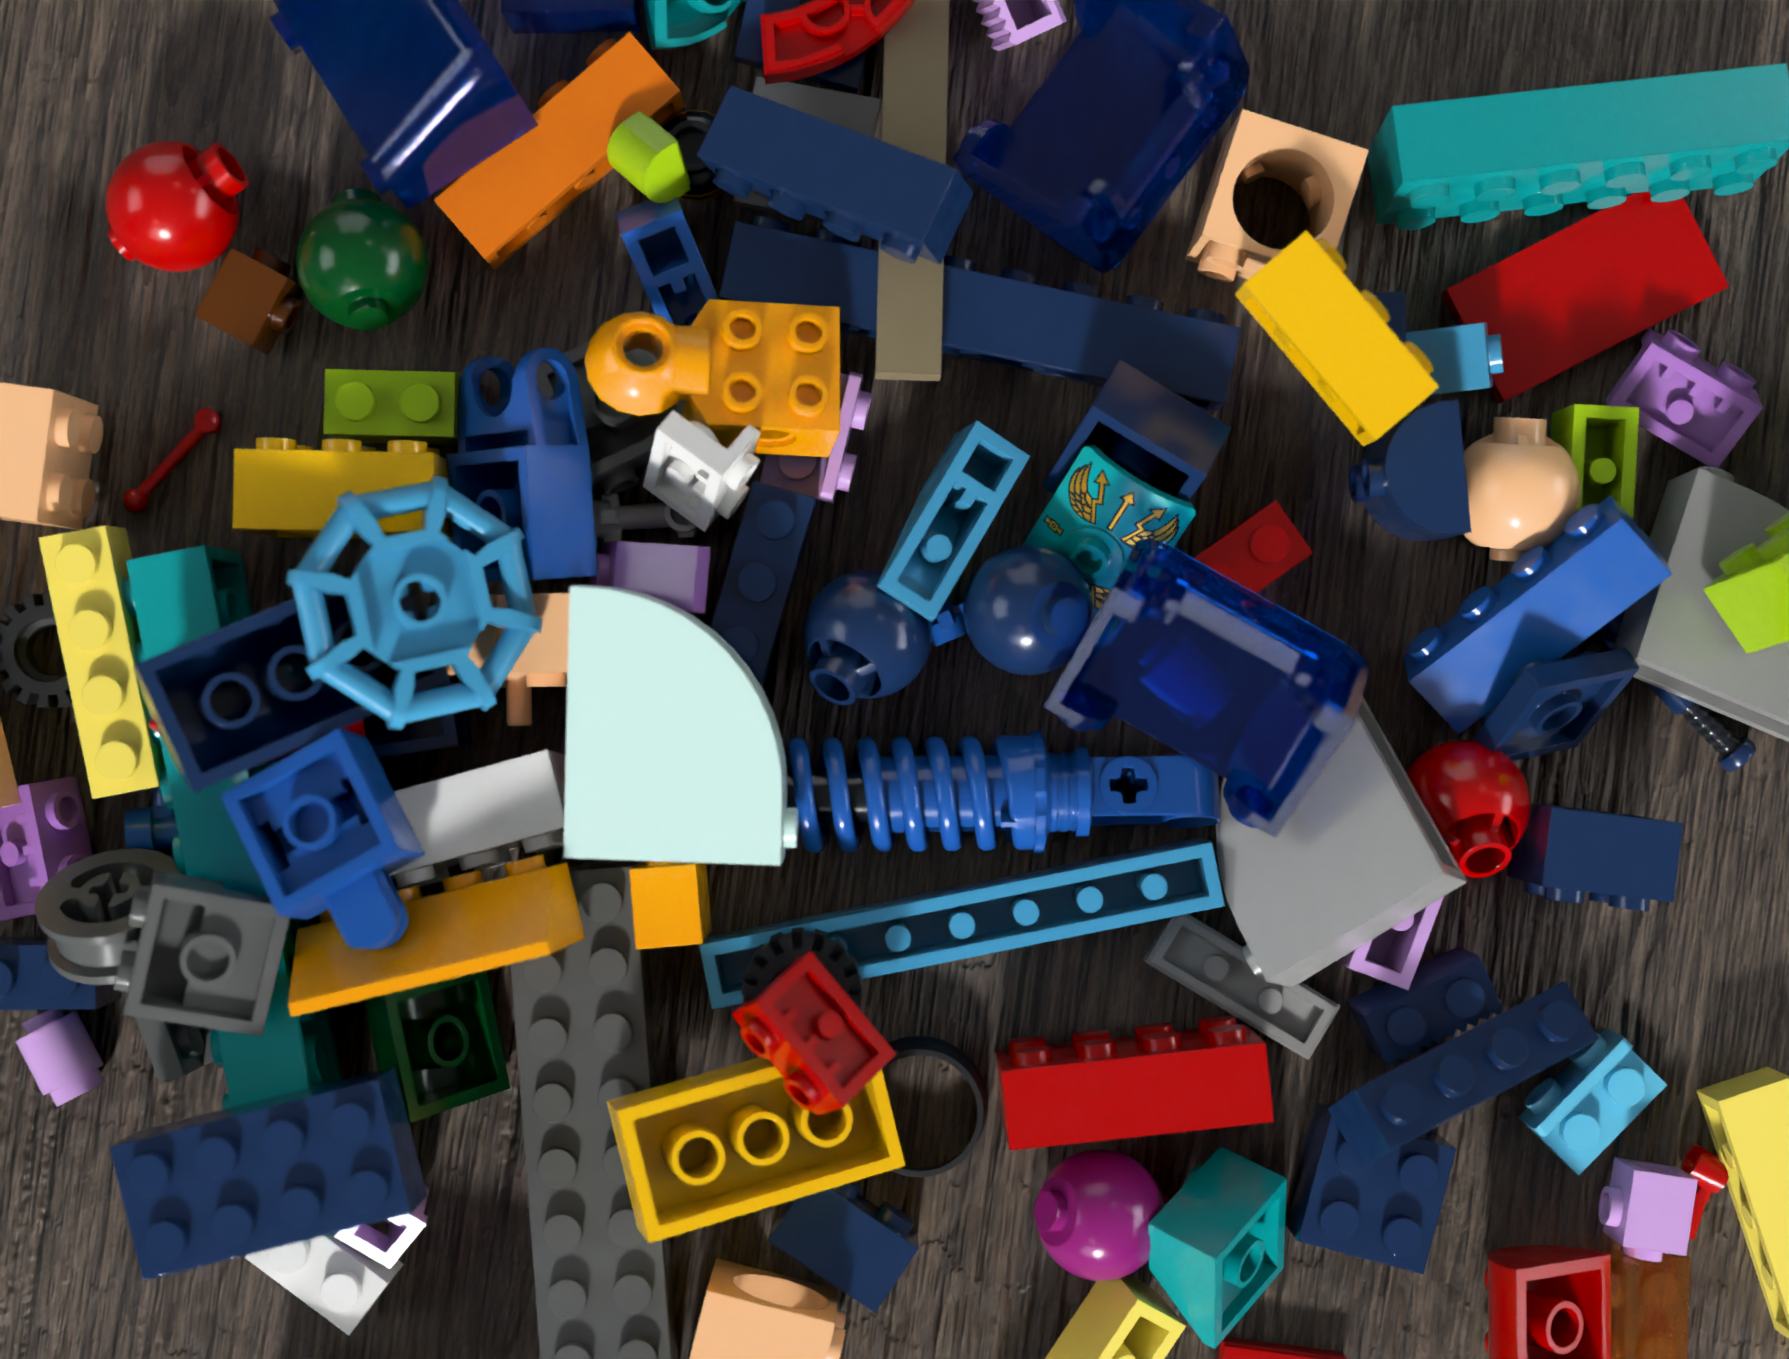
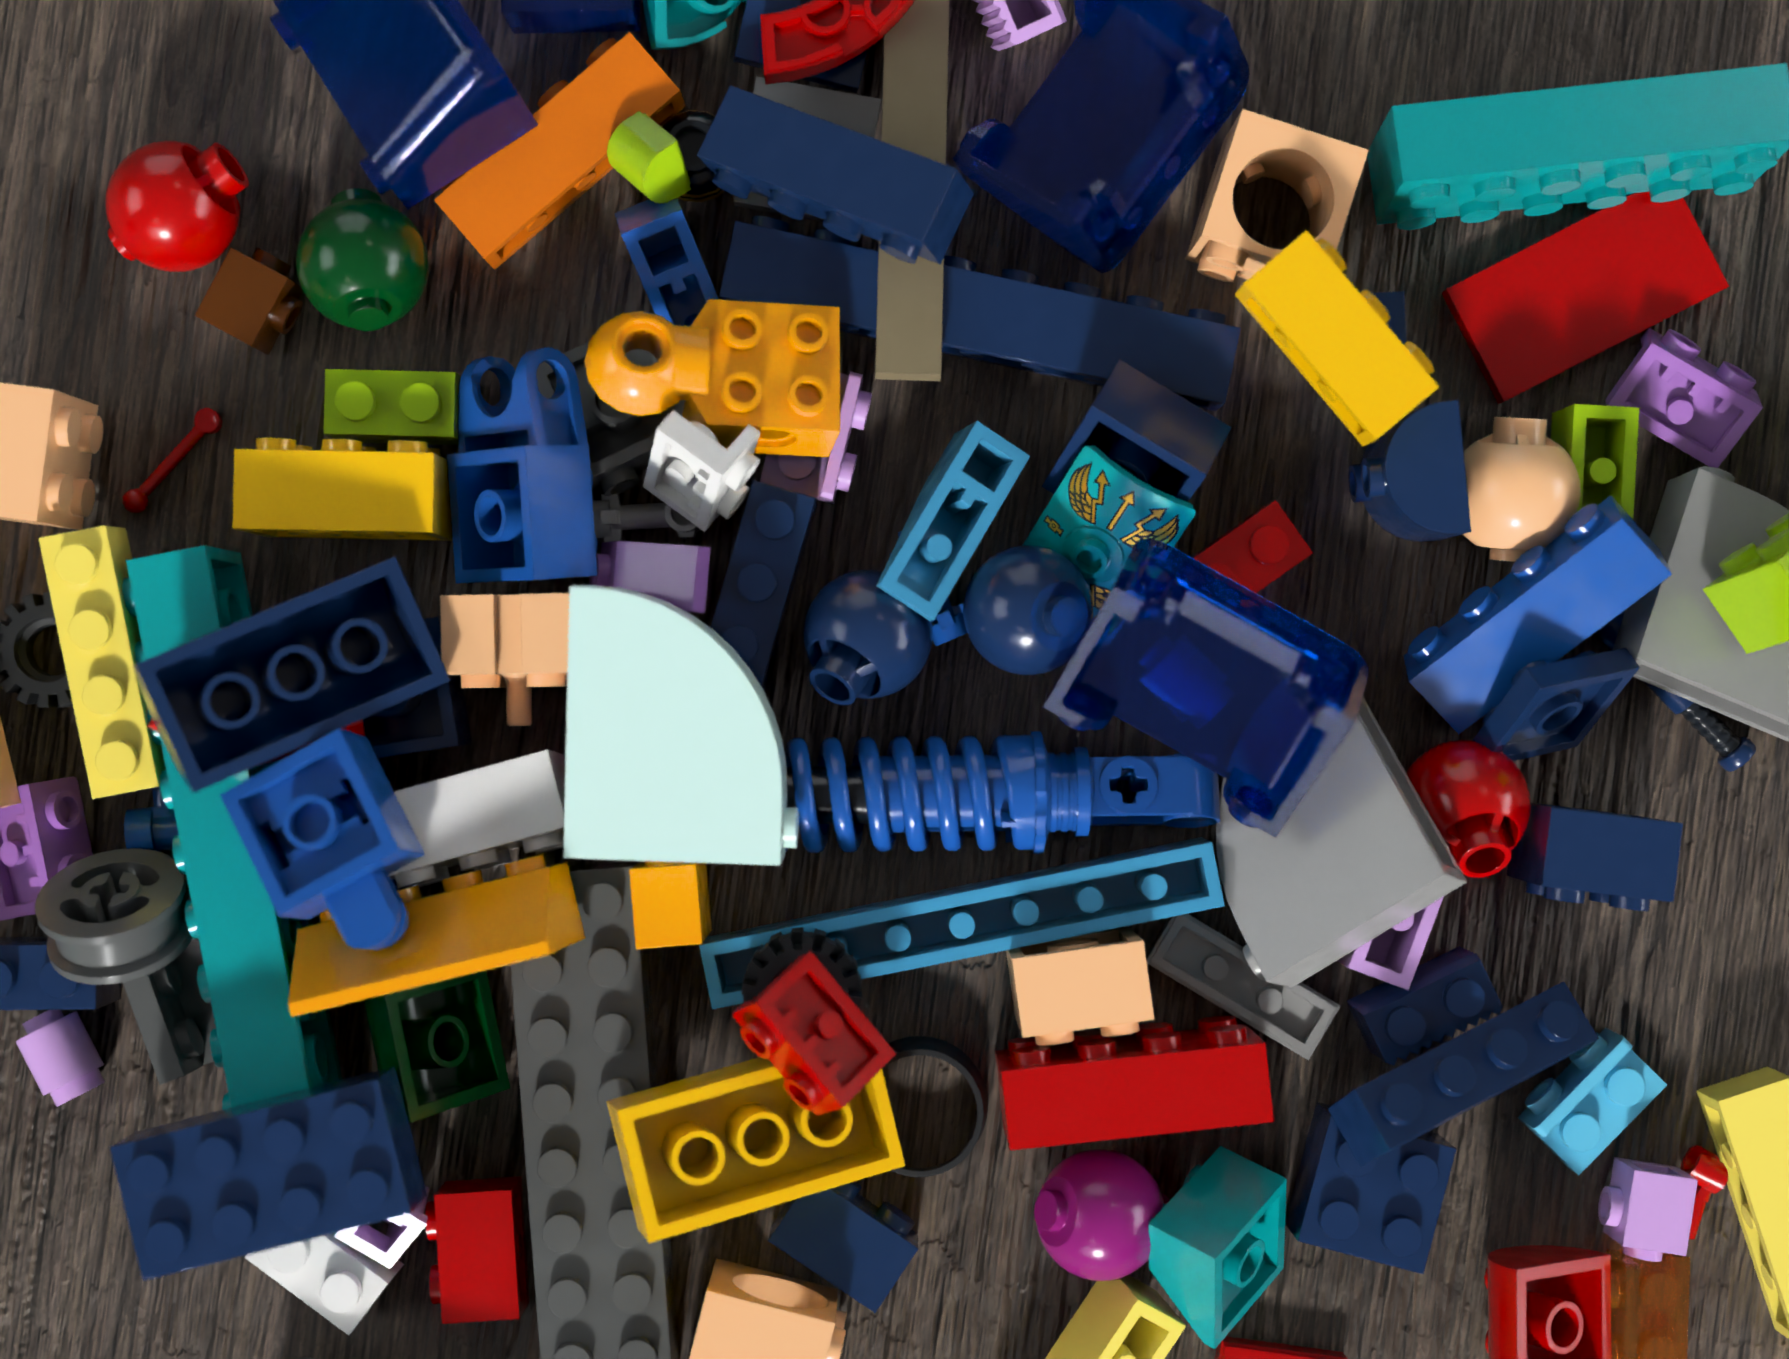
dark grey plate [113,870,290,1037] -> none
dark azure plate [286,475,543,730] -> none
dark azure brick [1406,323,1504,395] -> none
none -> red brick [425,1176,529,1324]
none -> light nougat brick [1006,927,1155,1046]

